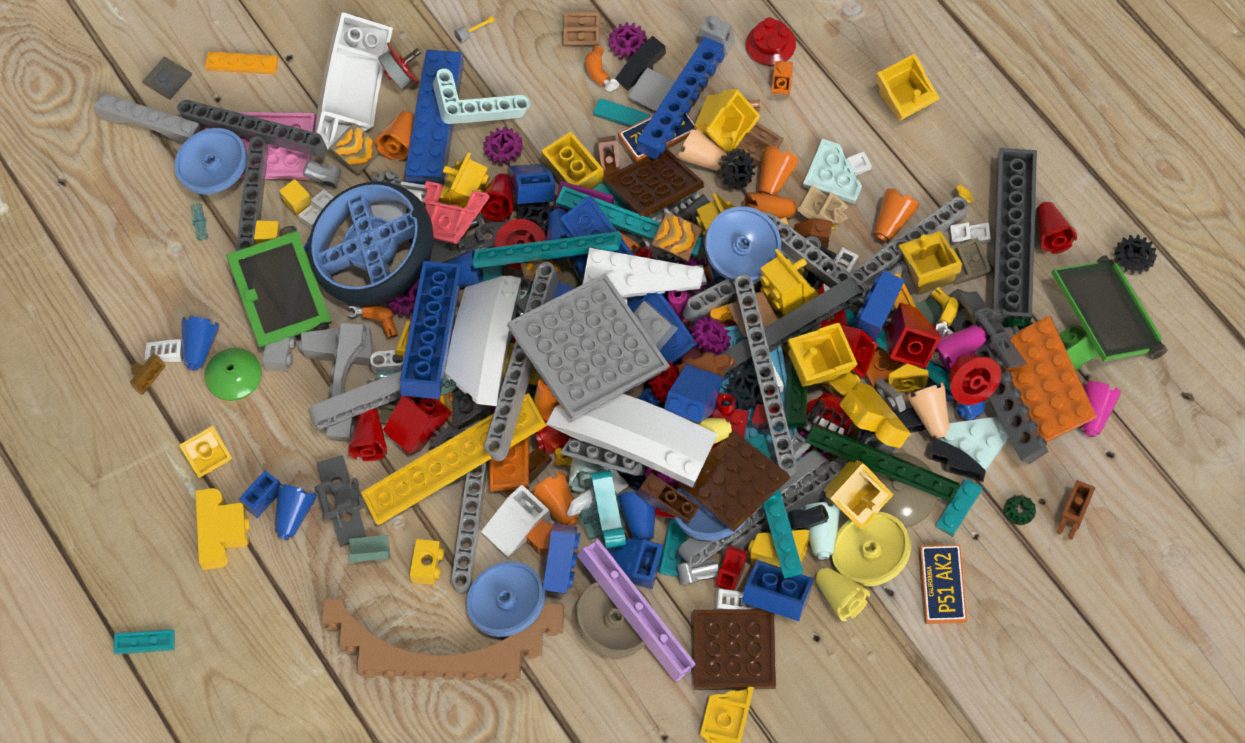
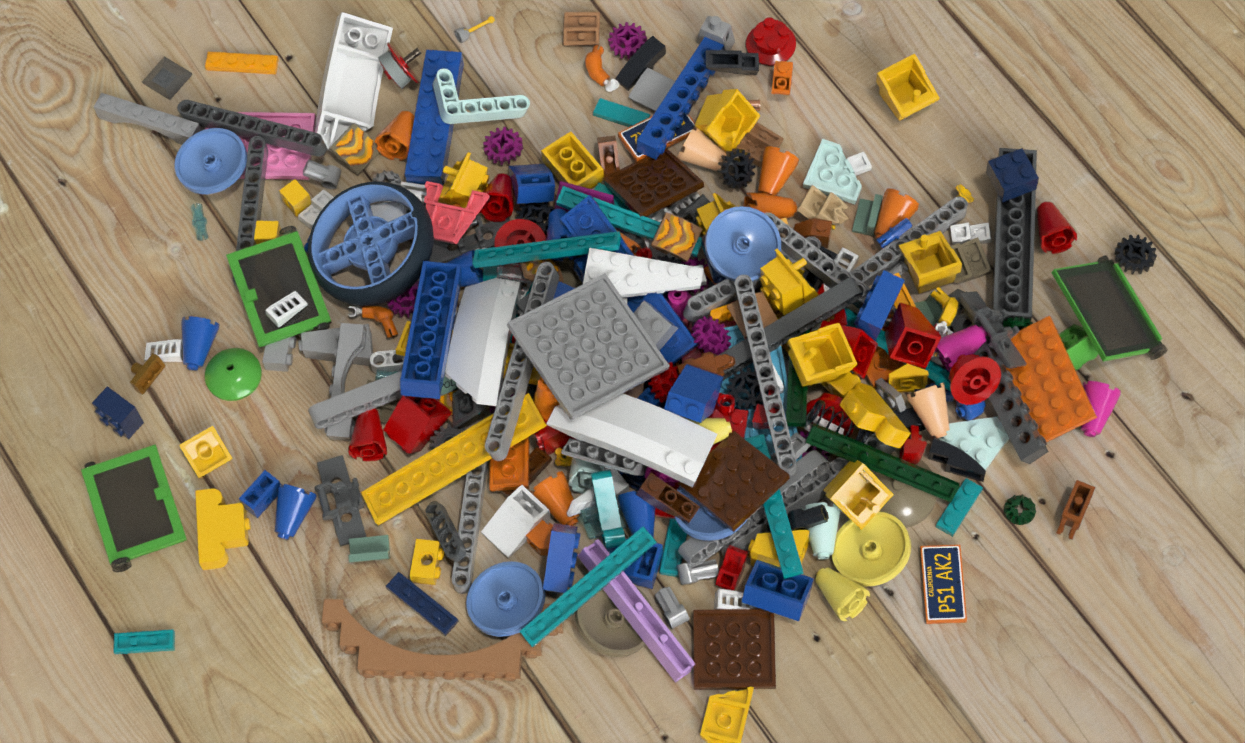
none -> clear smoke door [81,444,187,572]
none -> dark blue brick [92,386,144,439]
none -> white slope [265,291,308,328]
none -> dark blue plate [386,572,459,636]
none -> dark grey beam [426,501,466,562]
none -> clear piece [497,263,531,283]
none -> teal plate [519,526,657,647]
none -> light grey piece [655,587,690,629]
none -> black slope [705,50,759,75]
none -> sand green panel [852,194,883,236]
none -> blue axle [876,218,912,248]
none -> red brick [899,425,927,465]
none -> dark blue brick [986,148,1039,202]

